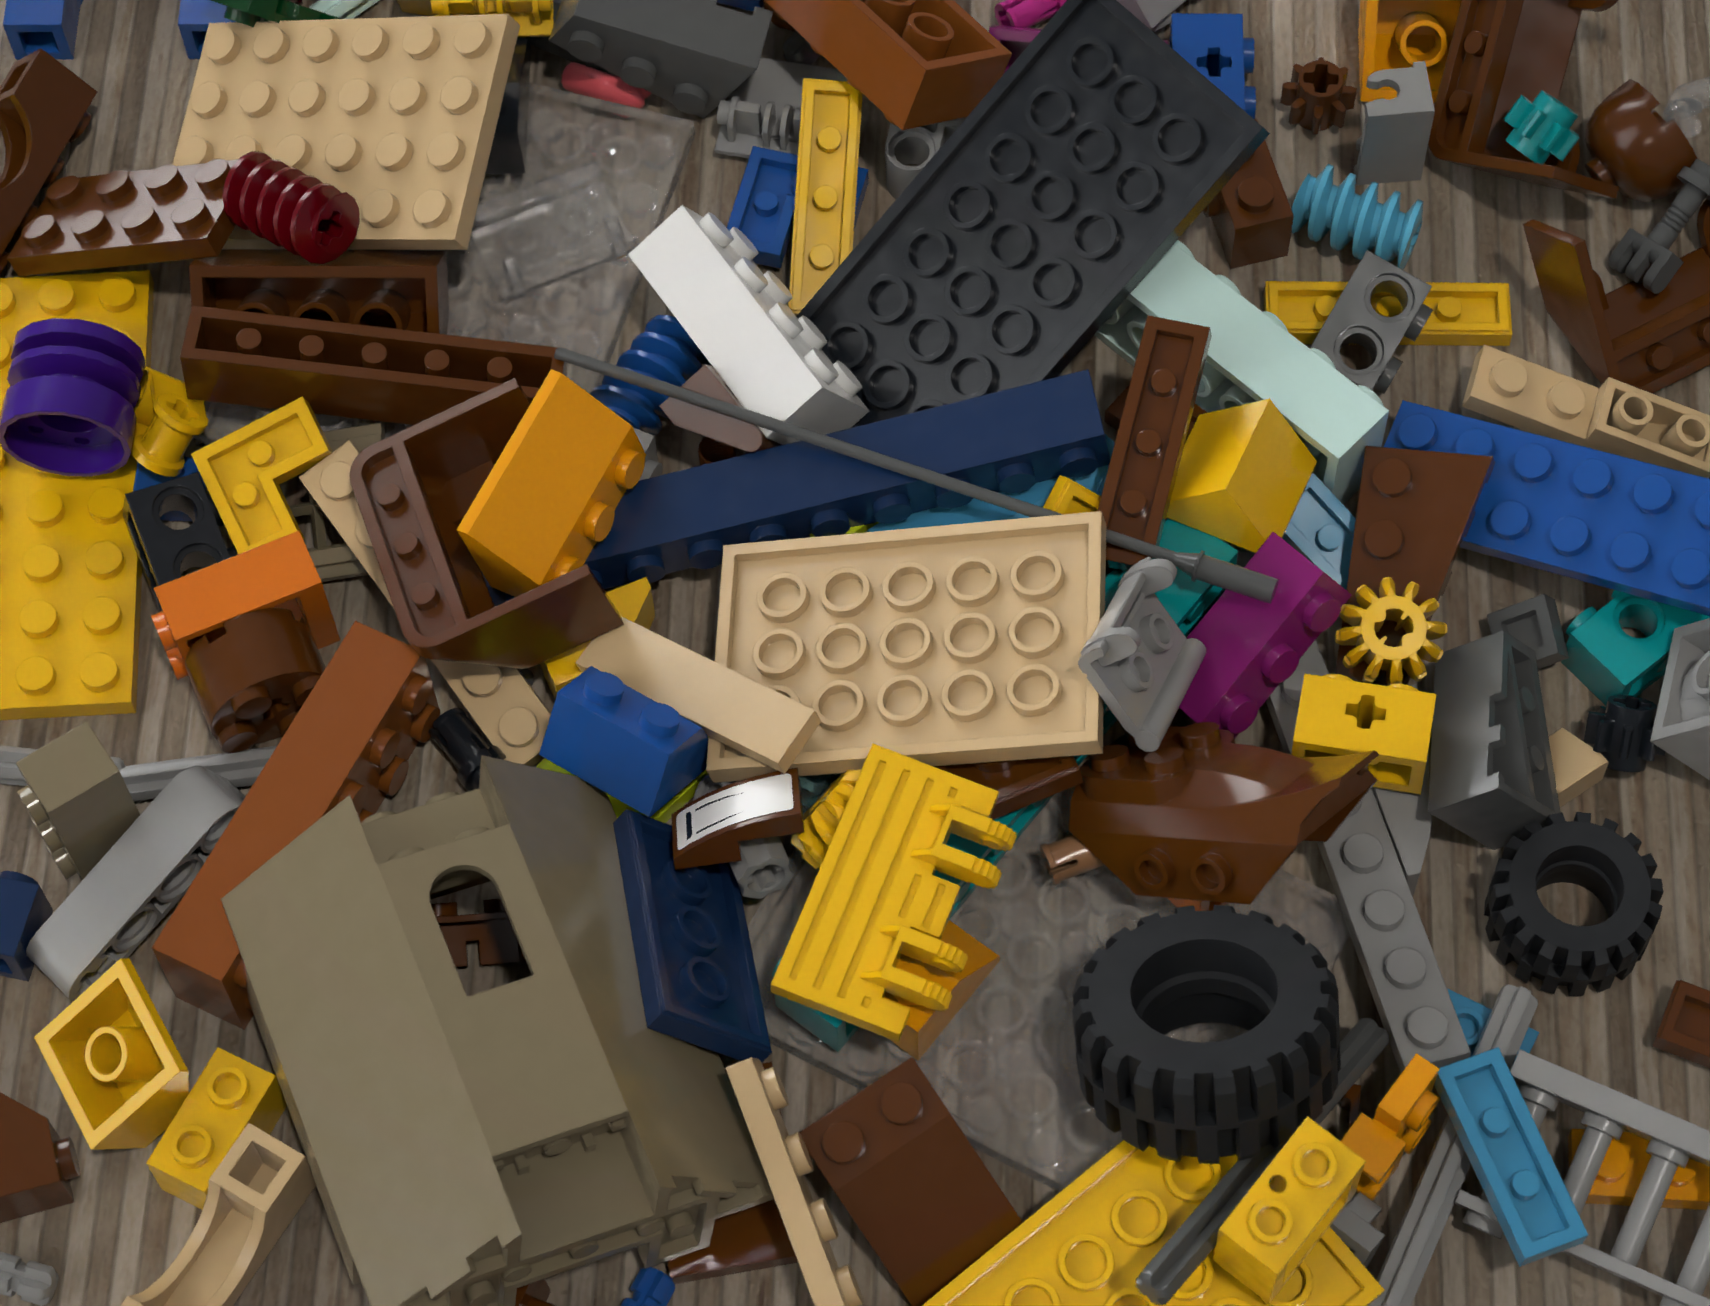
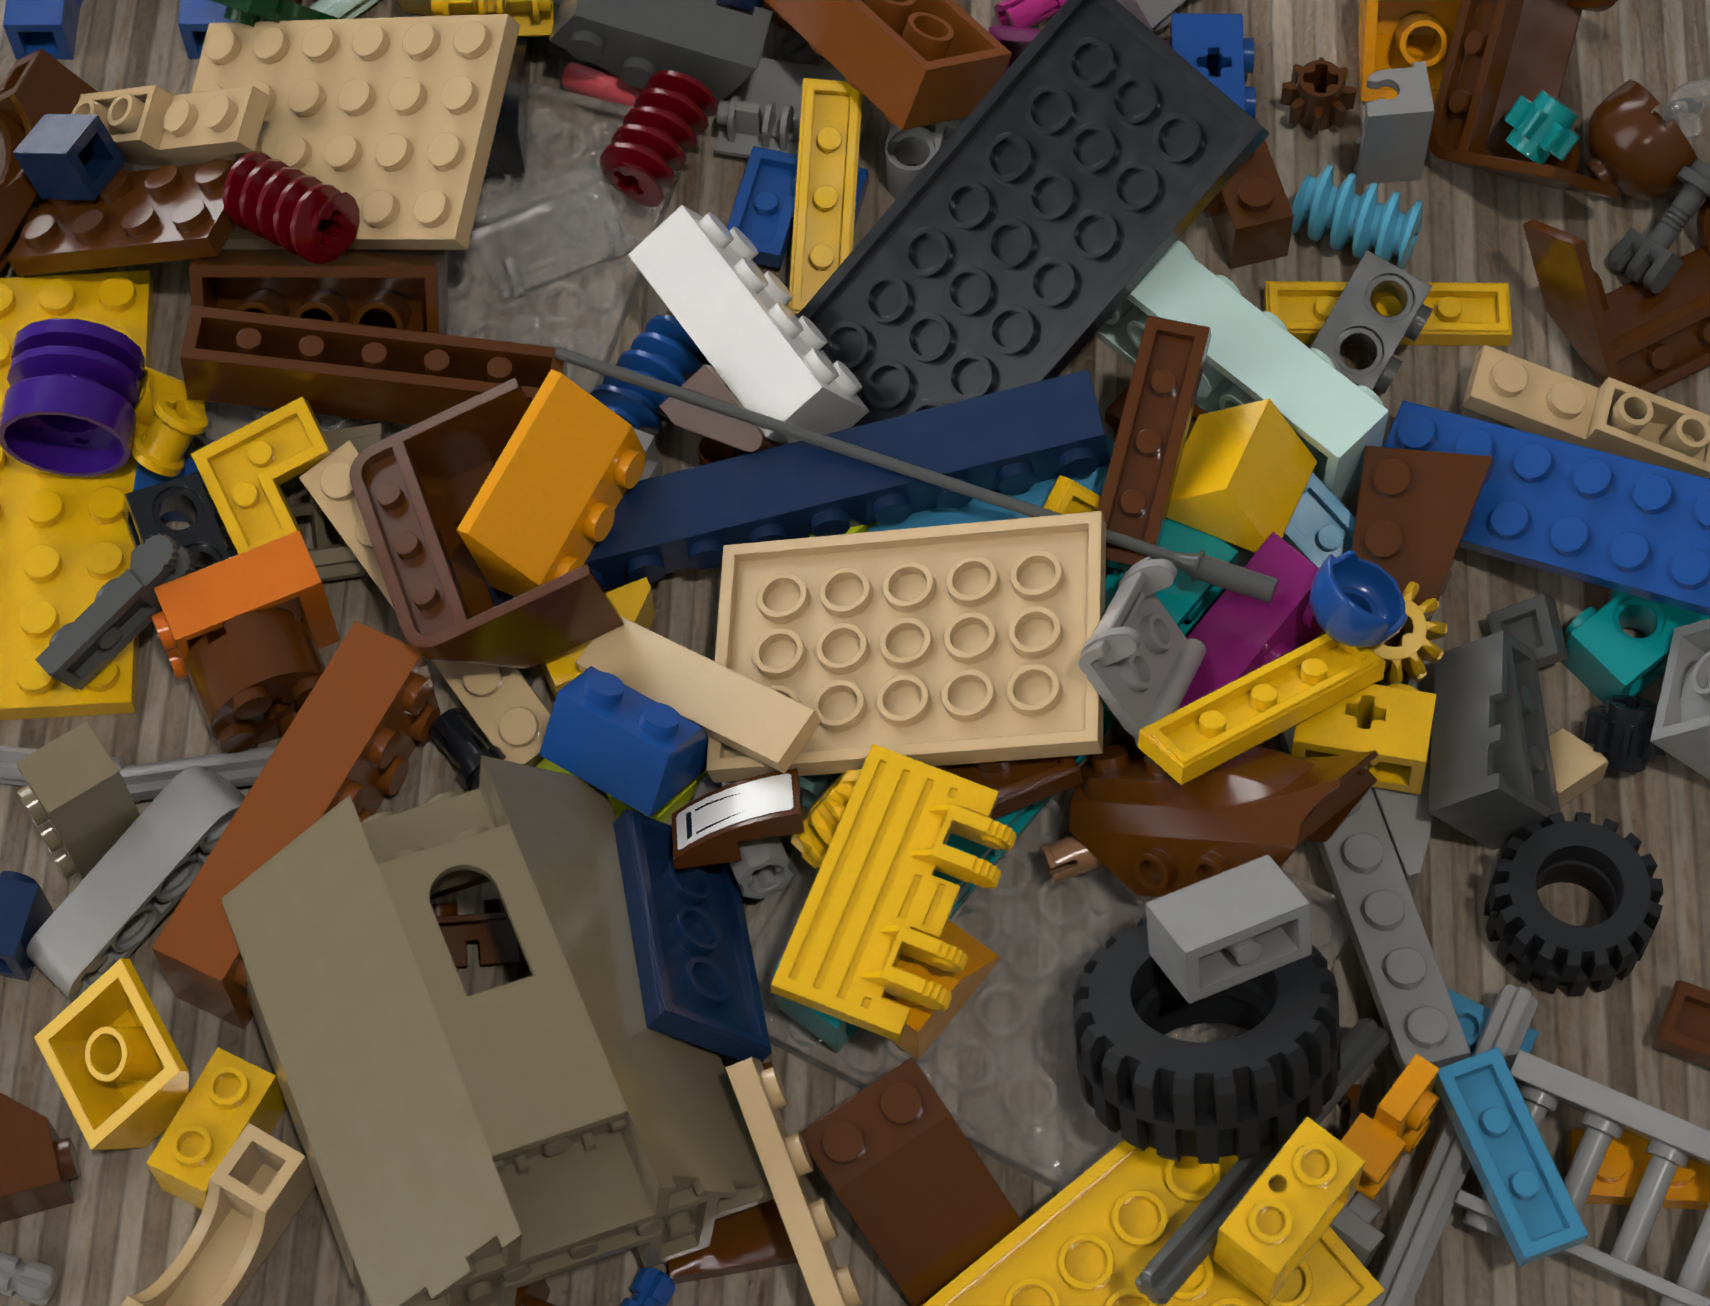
none -> dark blue brick [13,114,126,201]
none -> dark grey hinge [35,533,198,690]
none -> tan slope [71,85,270,167]
none -> dark red piece [600,70,718,207]
none -> yellow tile [1137,633,1386,785]
none -> light grey brick [1145,855,1312,1004]
none -> blue hair [1309,550,1407,648]

